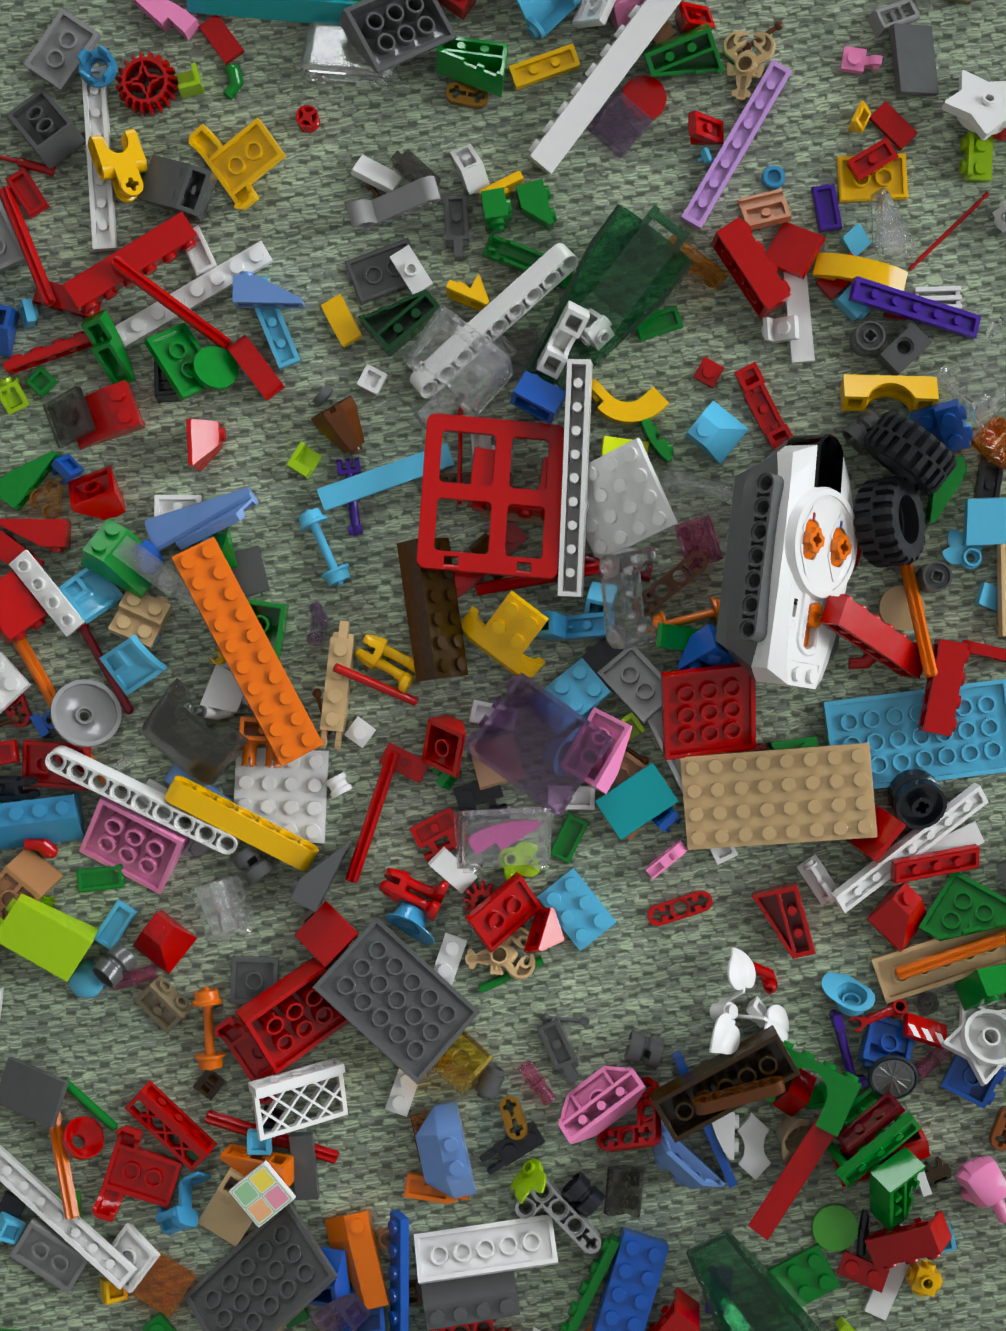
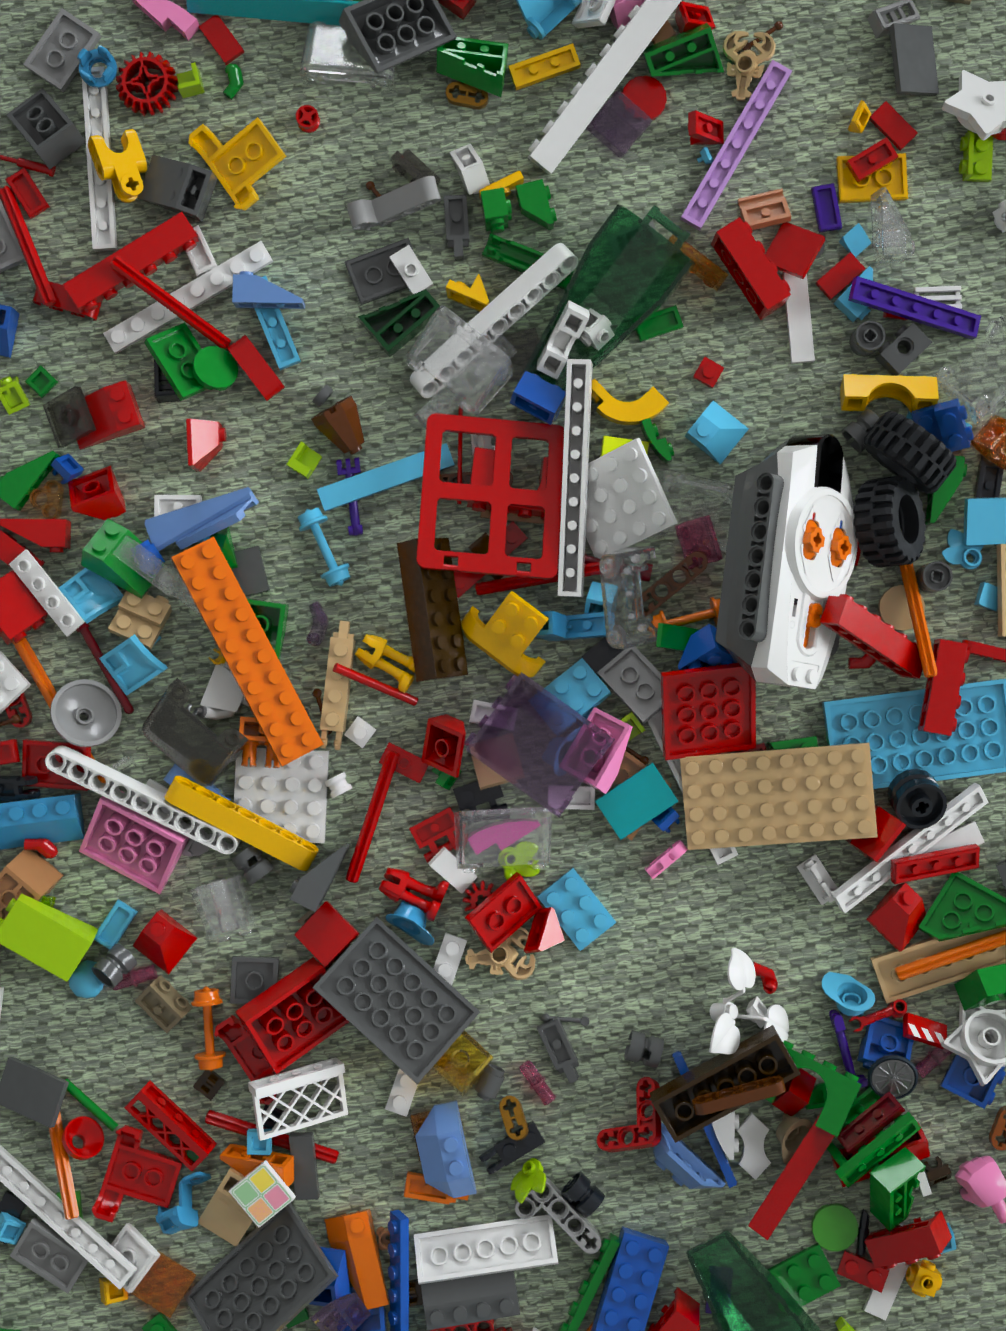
red plate [2,331,93,375] -> none
medium azure plate [19,298,39,329] -> none
blue tile [30,711,54,739] -> none
green tile [76,864,125,893] -> none
green slope [81,310,136,384] -> none
yellow slope [321,294,363,348] -> none
white tile [351,154,403,193] -> none
white plate [357,364,388,396] -> none
green bar [478,956,545,993] -> none
green tile [548,812,589,864] -> none
bright pink wedge [558,1066,646,1144] -> none
clear smoke bracket [604,1165,644,1217] -> none
red beam [647,890,713,926] -> none
red slope [734,362,793,451] -> none
red wedge [752,881,816,959] -> none
white bracket [761,315,799,343] -> none
dark azure tile [762,165,785,190] -> none
yellow slope [812,252,908,291] -> none
bright pink plate [840,46,883,75] -> none
red piece [908,192,989,271] -> none
clear smoke plate [916,992,939,1015] -> none

